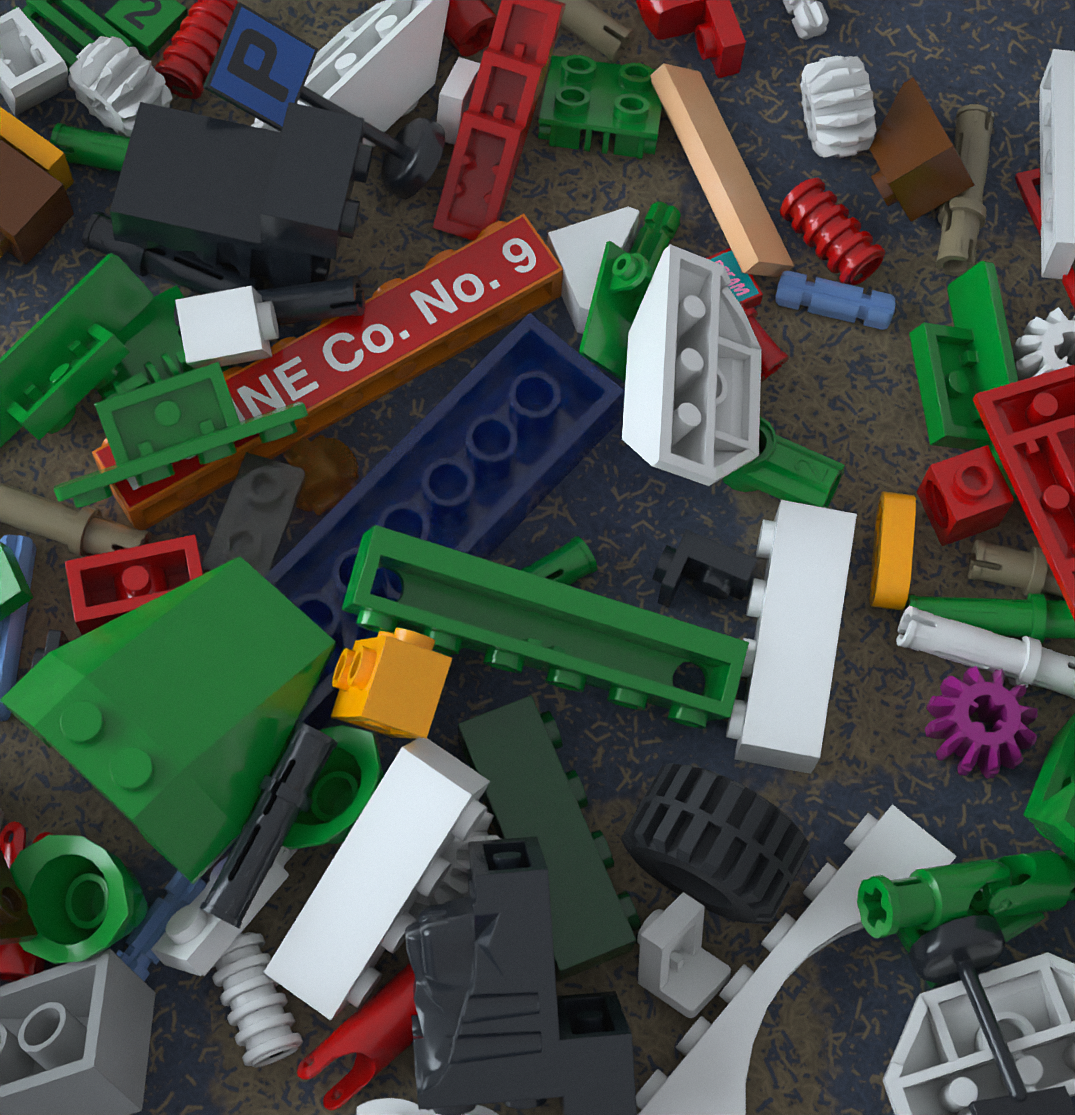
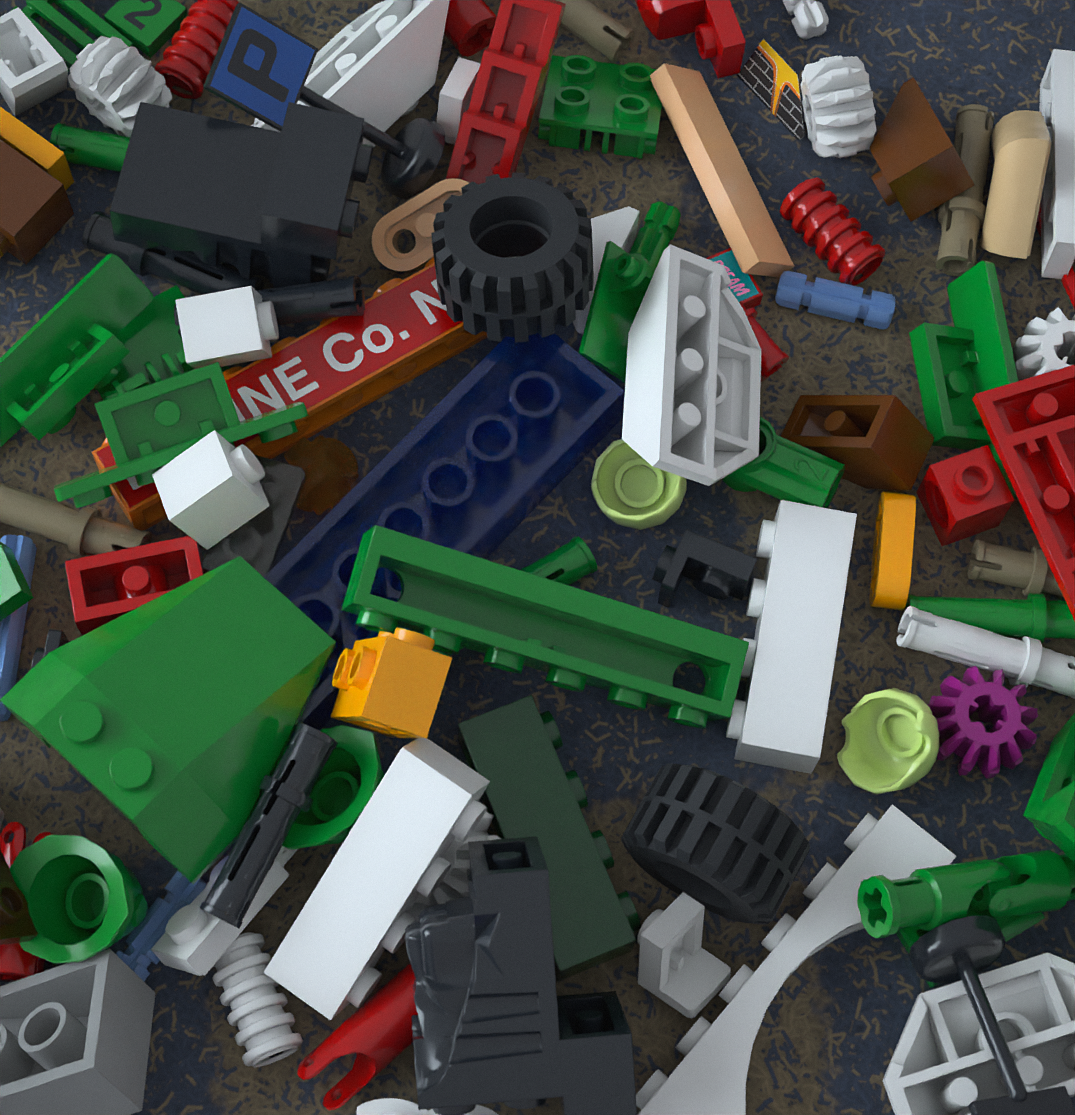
none -> white brick [152,430,270,550]
none -> light nougat plate [372,178,469,272]
none -> black tyre [431,173,594,343]
none -> yellowish green hair [591,439,687,530]
none -> sticker [737,39,804,140]
none -> reddish brown slope [780,395,935,490]
none -> yellowish green hair [837,688,939,794]
none -> tan brick [980,110,1052,259]

